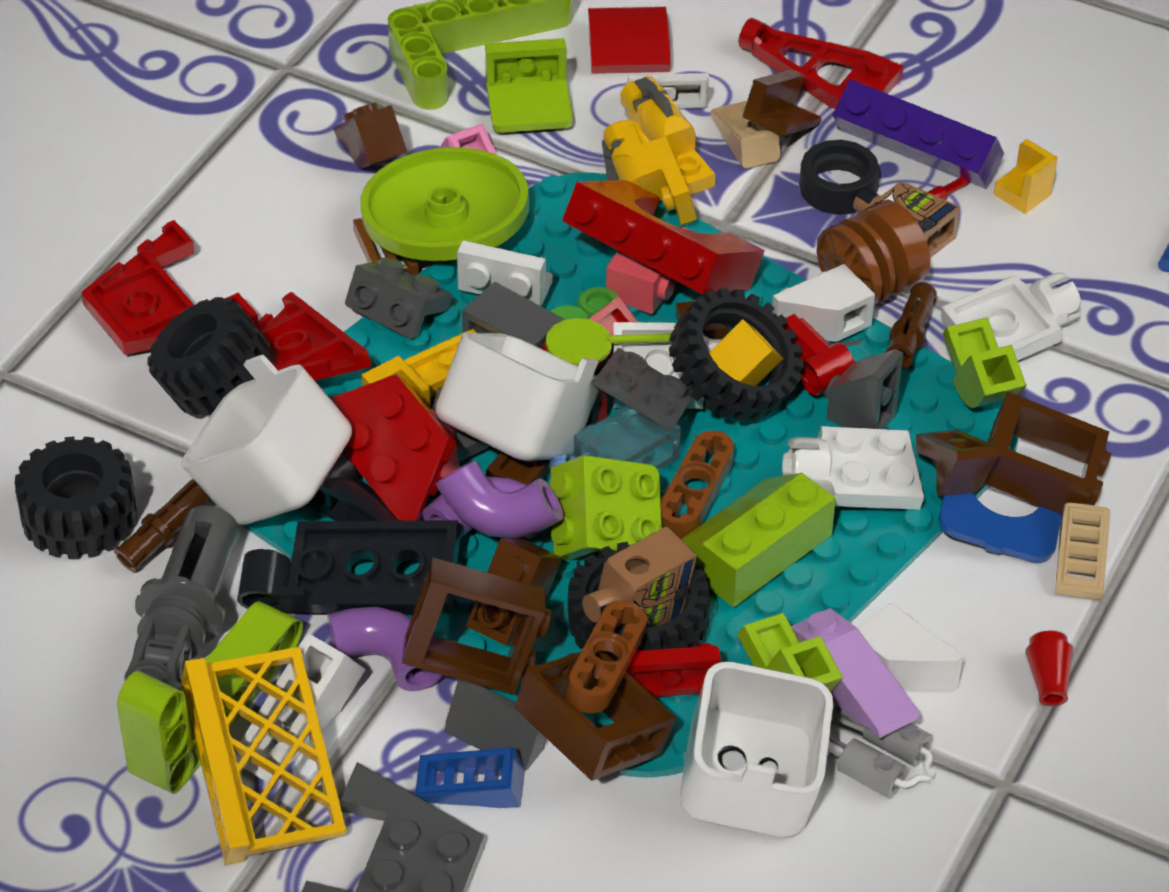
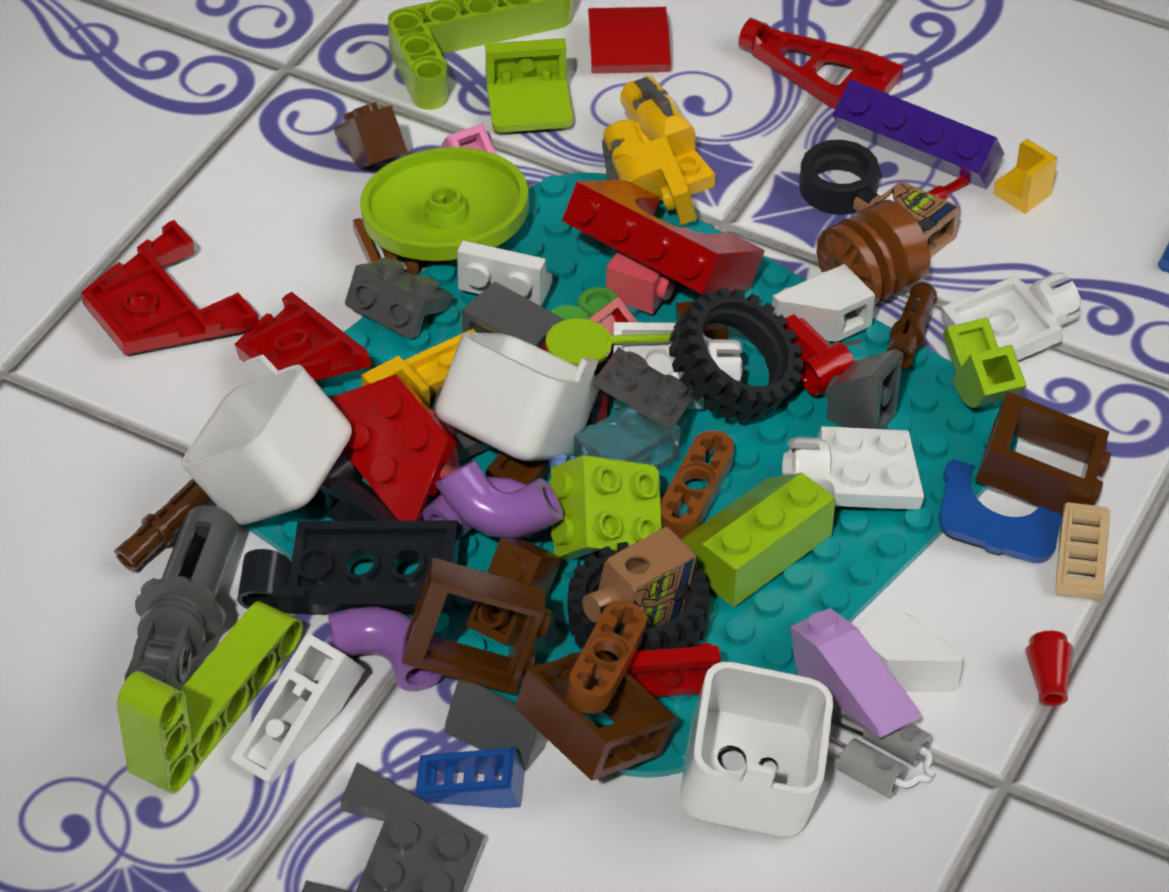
black tyre [14,436,137,559] -> none
black tyre [147,297,271,416] -> none
yellow fence [181,647,347,865] -> none
white slope [627,73,709,109] -> none
yellow panel [709,319,784,386] -> none
tan slope [711,101,780,169] -> none
lime brick [737,613,843,693] -> none
reddish brown panel [742,69,821,136] -> none
reddish brown slope [916,429,999,496] -> none

